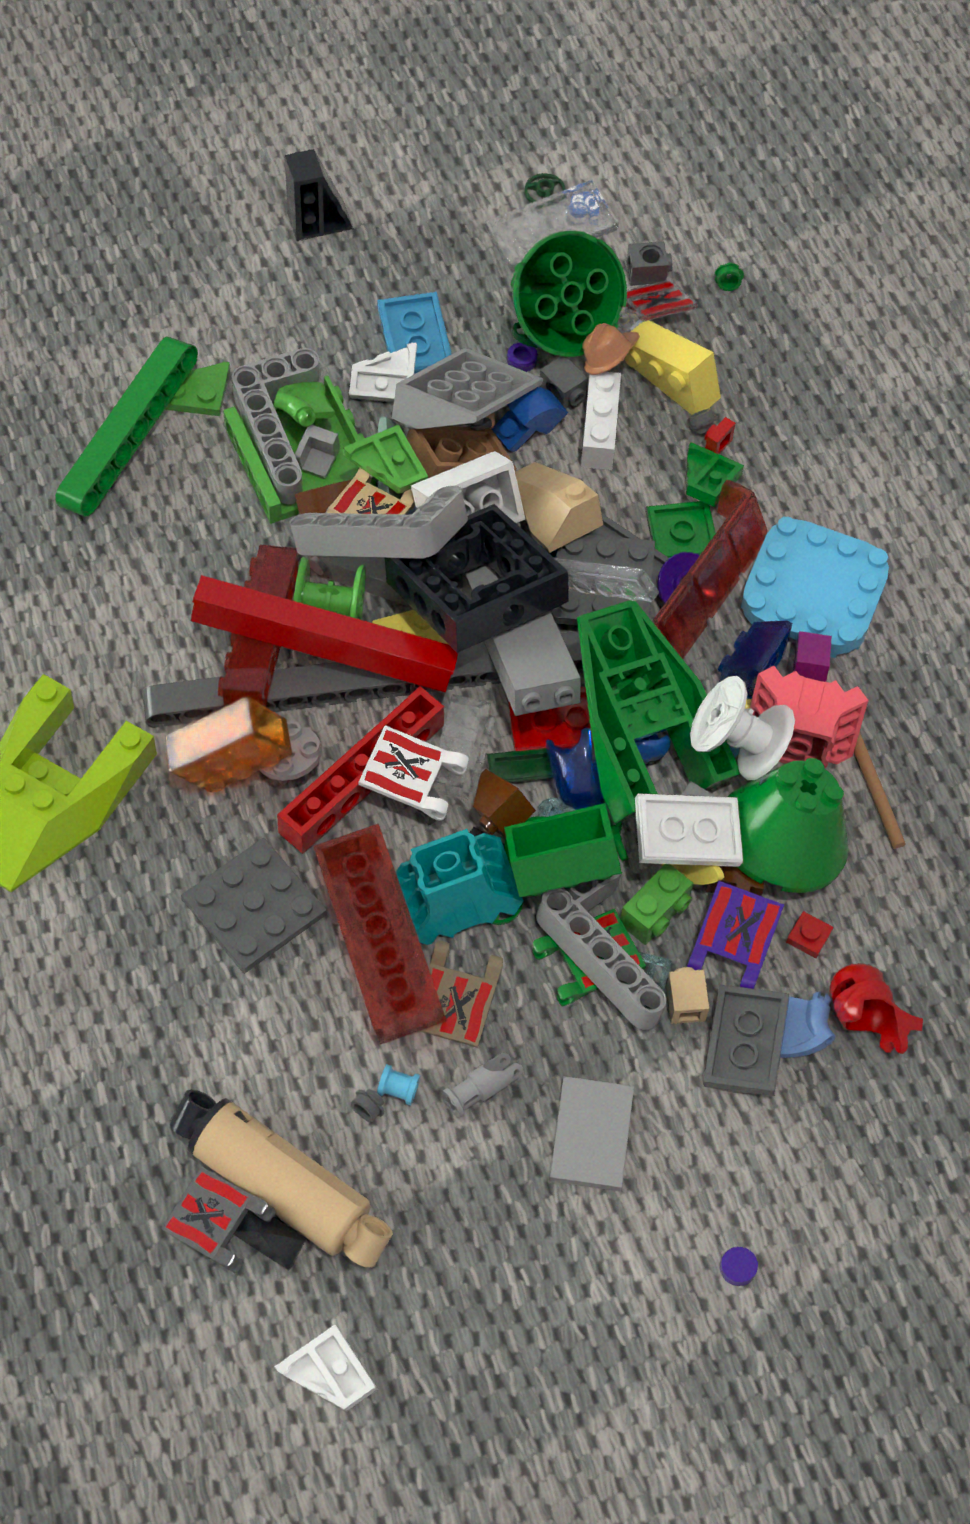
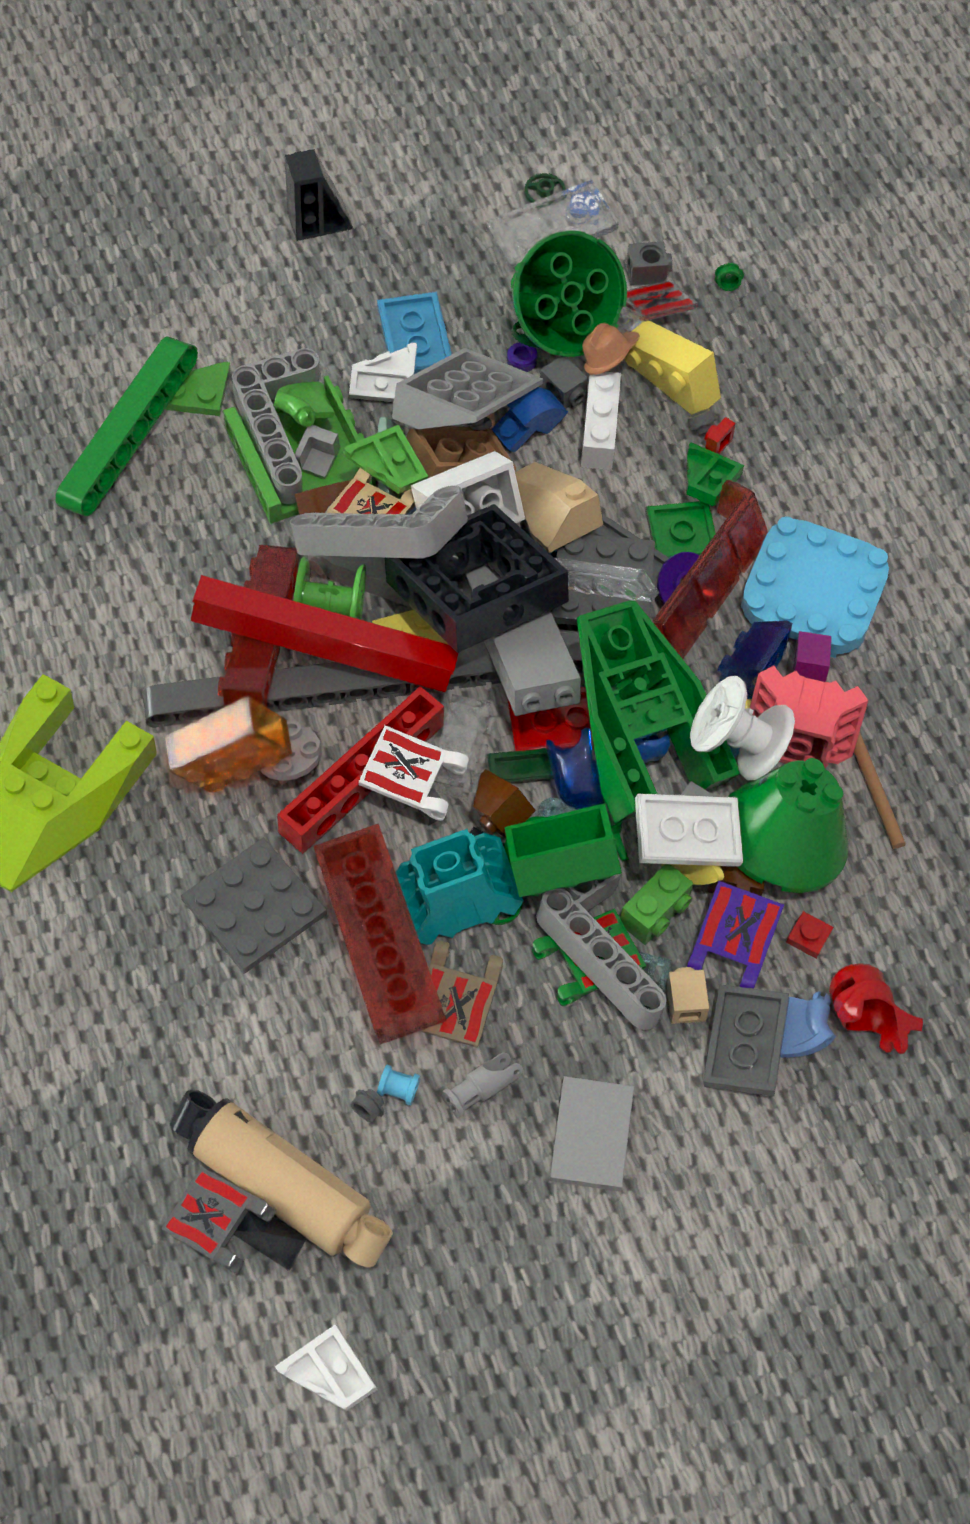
dark purple tile [720,1247,758,1286] -> none

